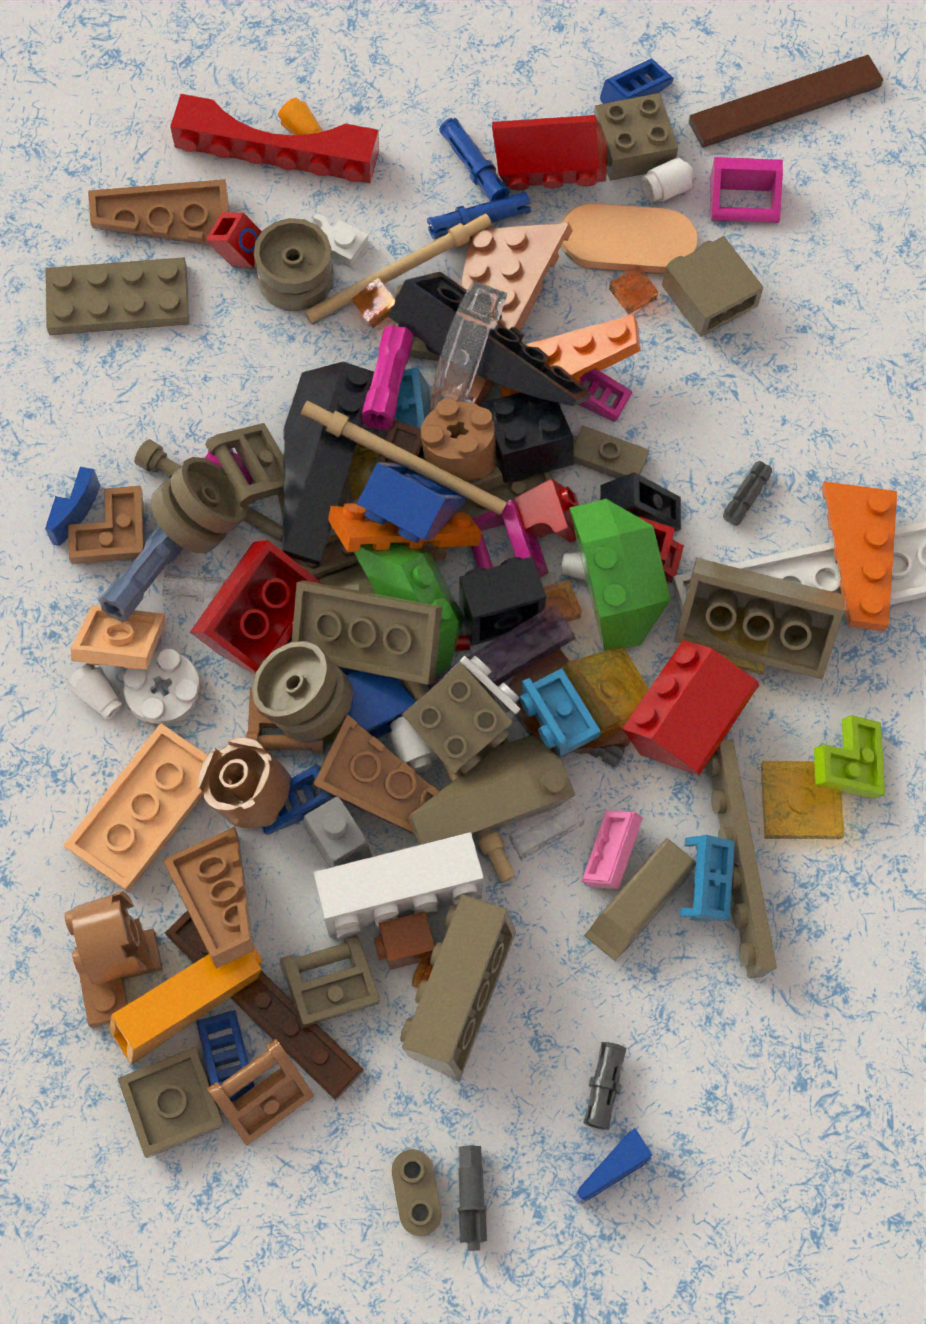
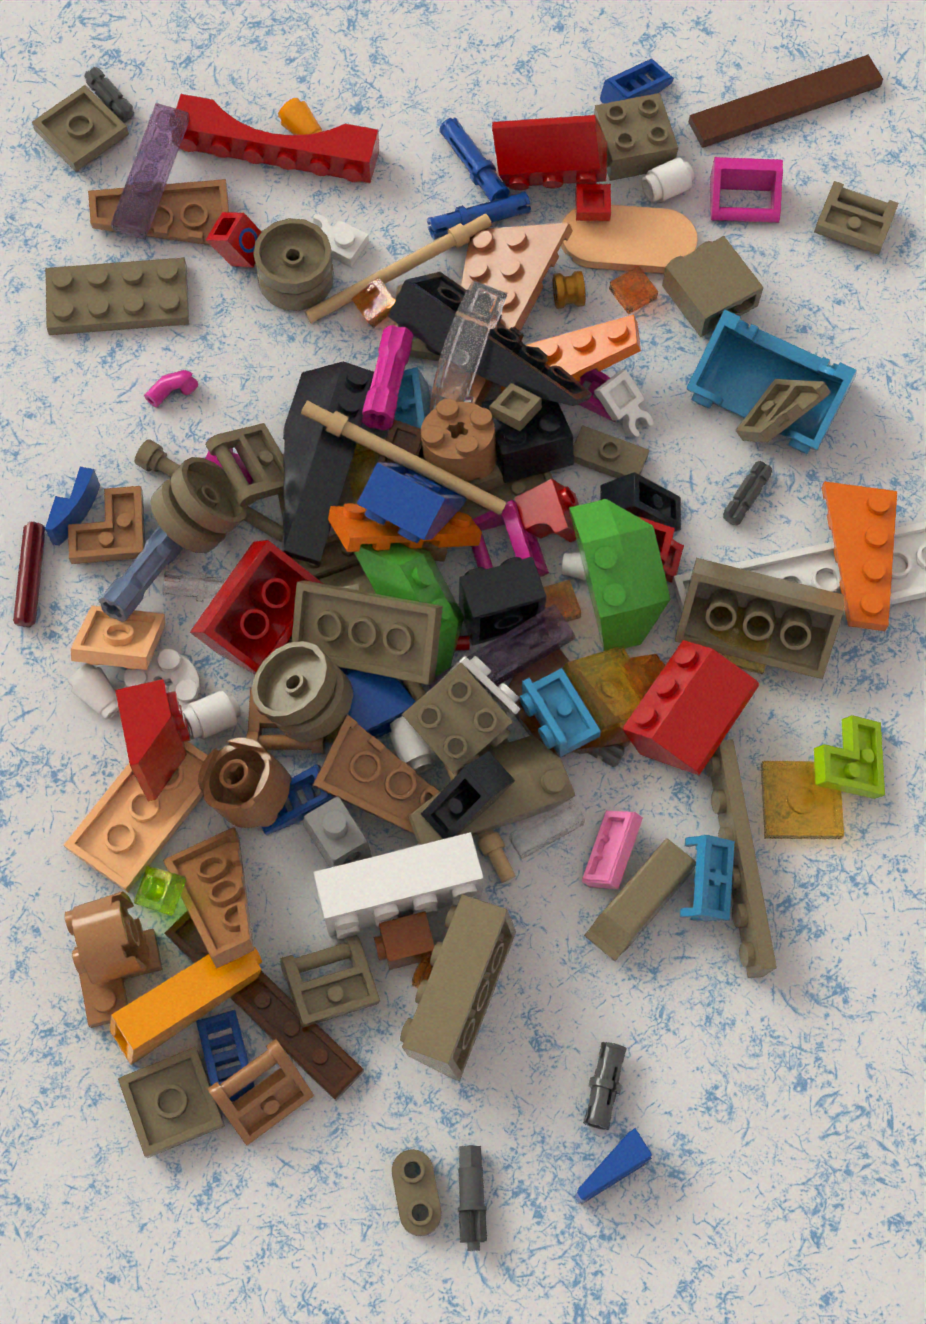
none -> dark red axle [13,522,45,628]
none -> dark tan plate [32,85,129,172]
none -> dark grey axle [84,67,134,122]
none -> clear purple plate [111,103,190,240]
none -> red slope [115,679,191,802]
none -> clear neon green plate [134,866,186,916]
none -> dark pink arm [144,370,198,407]
none -> white brick [183,690,241,740]
none -> black slope [421,751,515,839]
none -> dark tan plate [490,383,542,431]
none -> pearl gold wheel [552,271,586,309]
none -> red plate [575,183,611,221]
none -> white plate [594,370,654,437]
none -> clear orange plate [623,654,665,697]
none -> dark azure windscreen [686,309,857,454]
none -> dark tan wing [736,379,831,443]
none -> dark tan plate [814,181,899,255]

